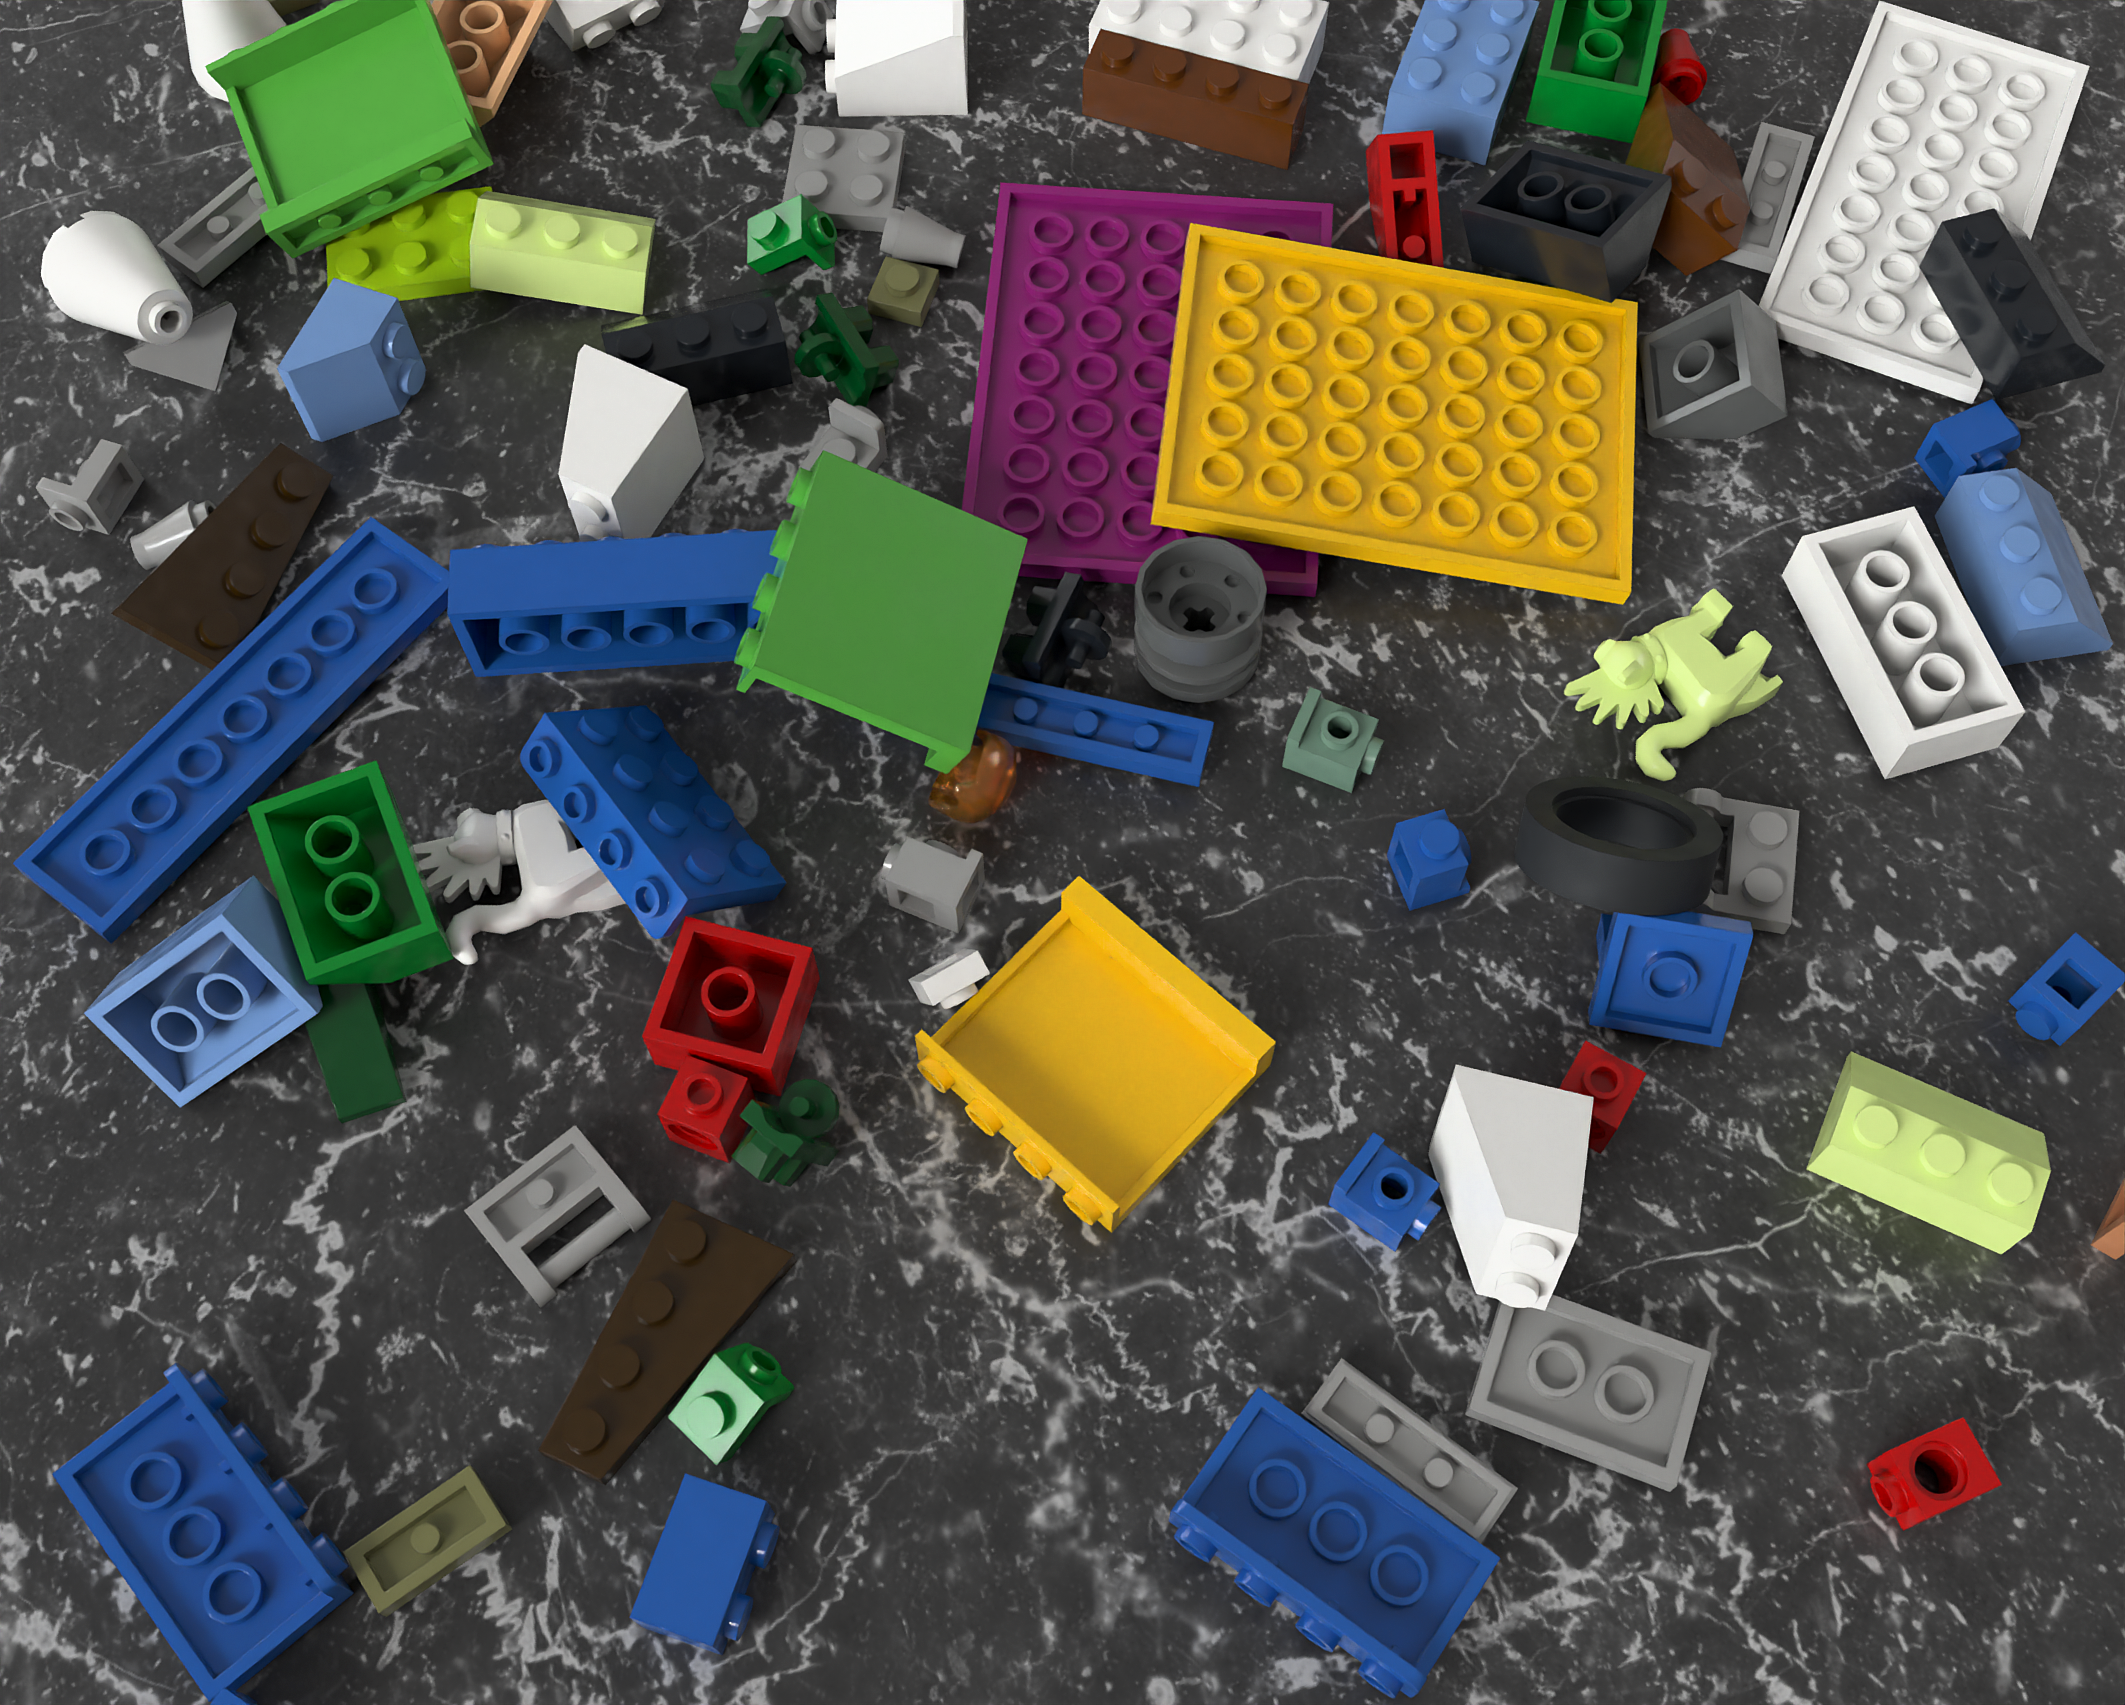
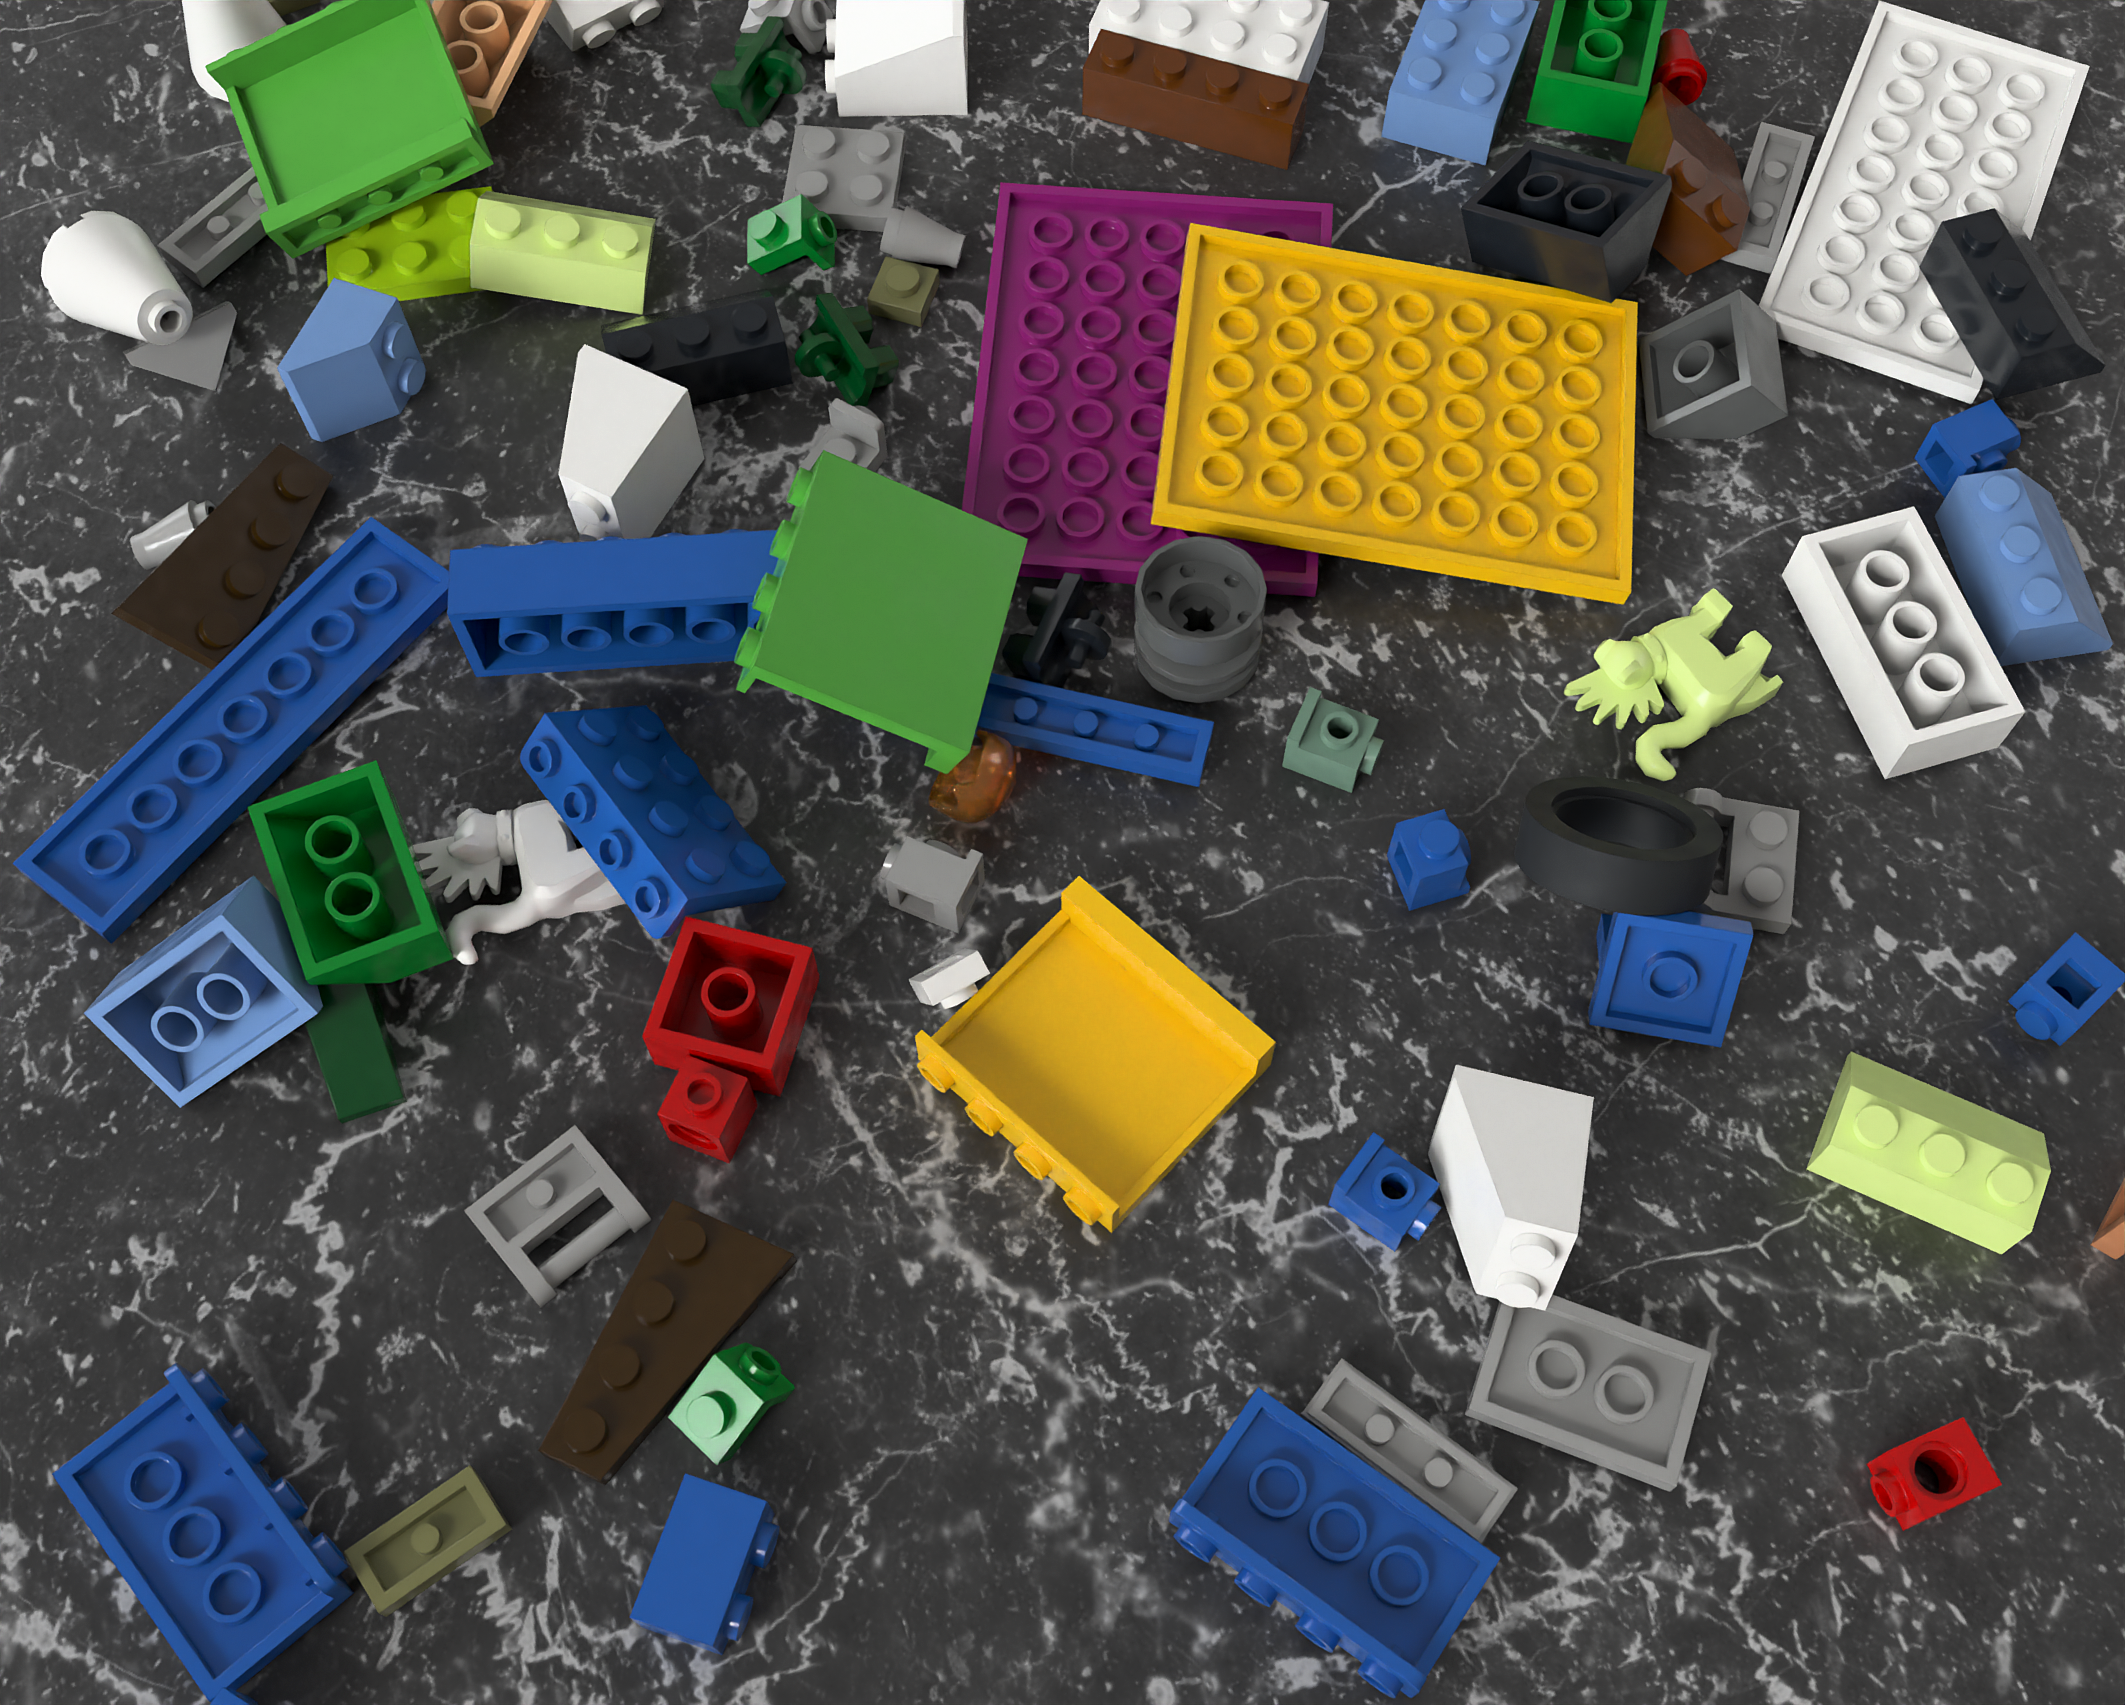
light grey bracket [36,439,144,535] -> none
dark green hips [732,1079,840,1187] -> none
red slope [1366,130,1444,268] -> none
red brick [1558,1040,1647,1154] -> none

